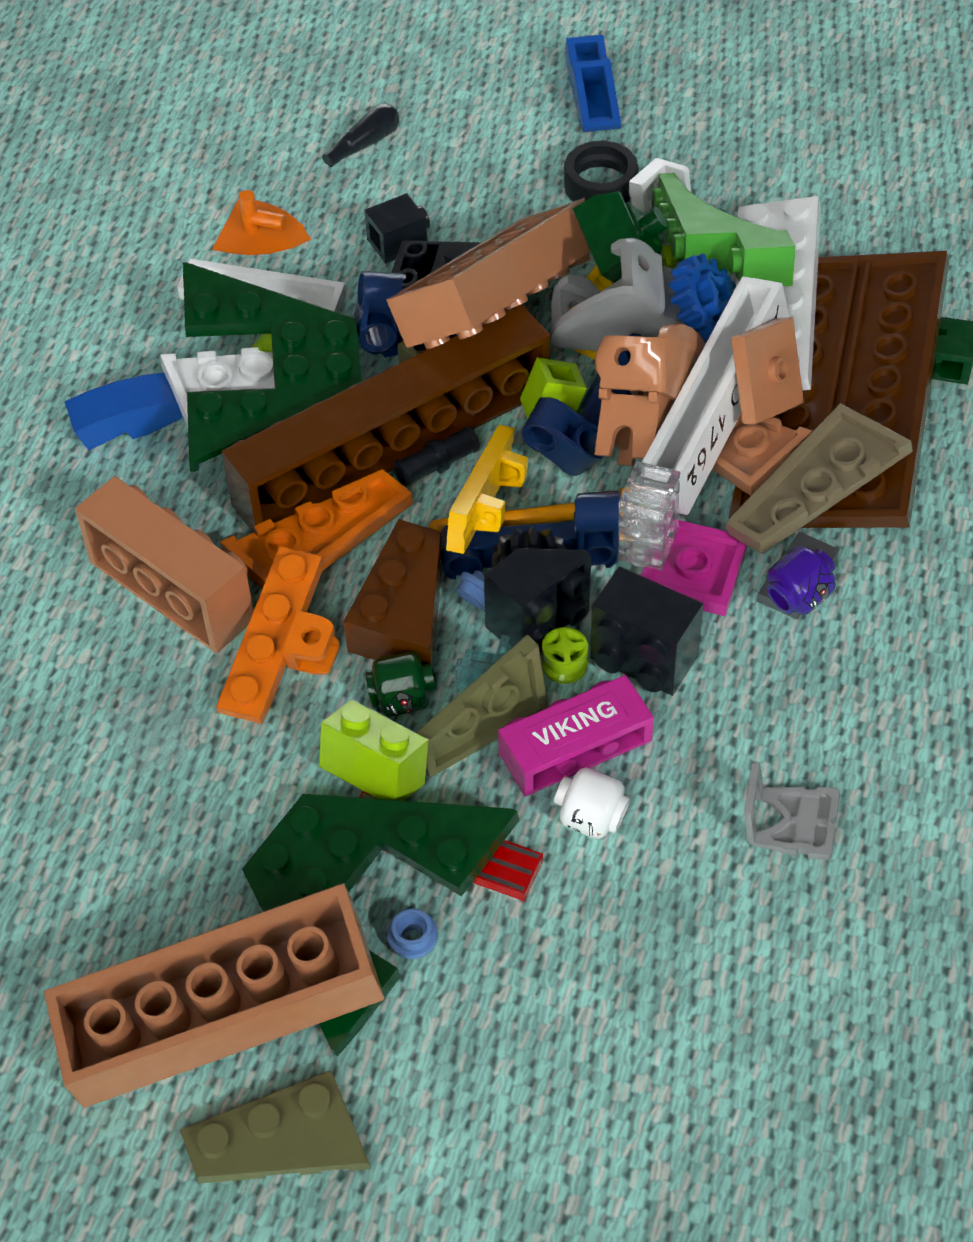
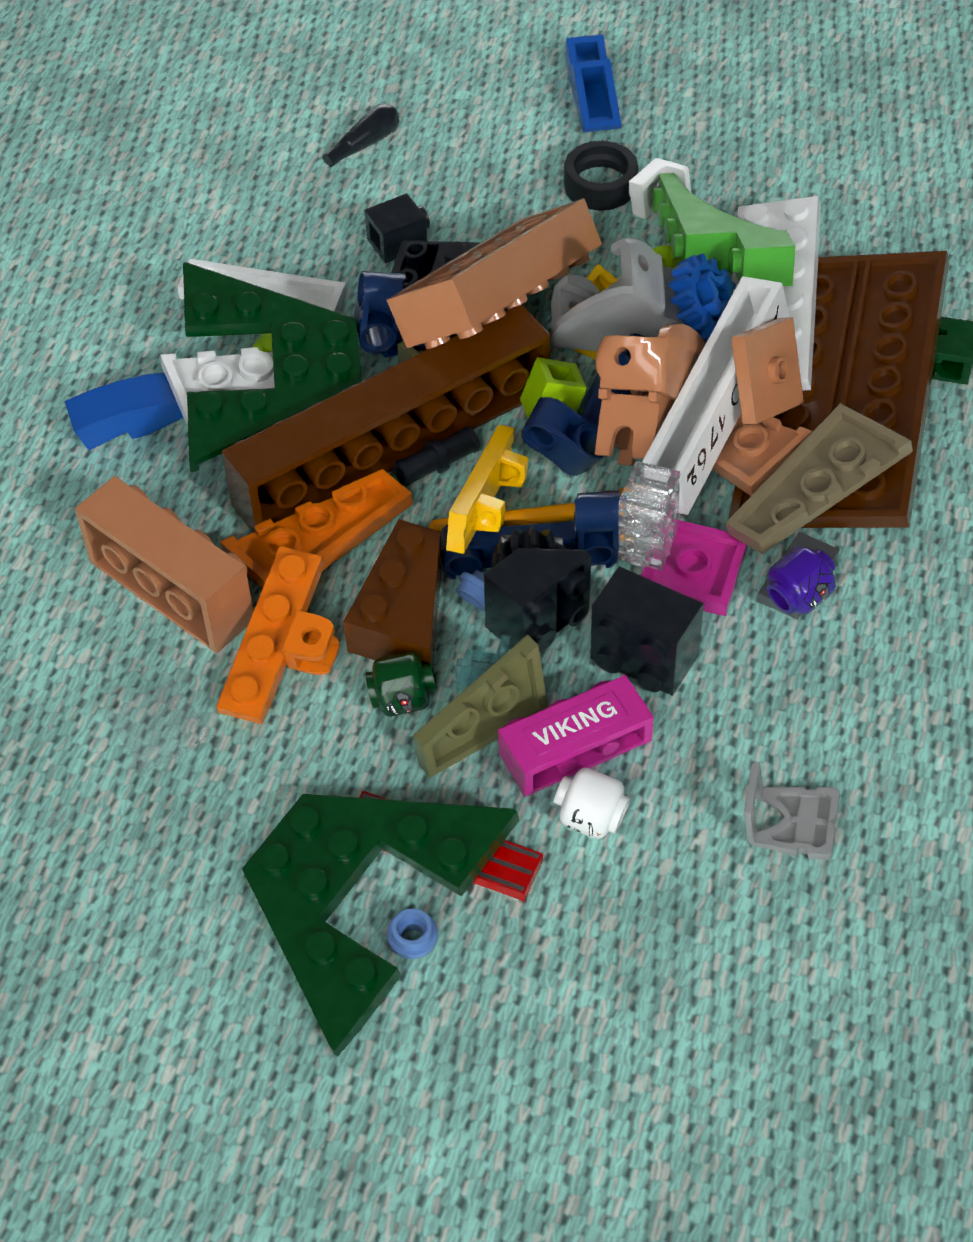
nougat brick [44,883,385,1108] -> none
olive wing [180,1070,370,1184] -> none
orange shield [212,190,311,255] -> none
lime brick [319,699,429,801] -> none
lime wheel [542,627,588,684] -> none
dark green brick [573,191,669,283] -> none

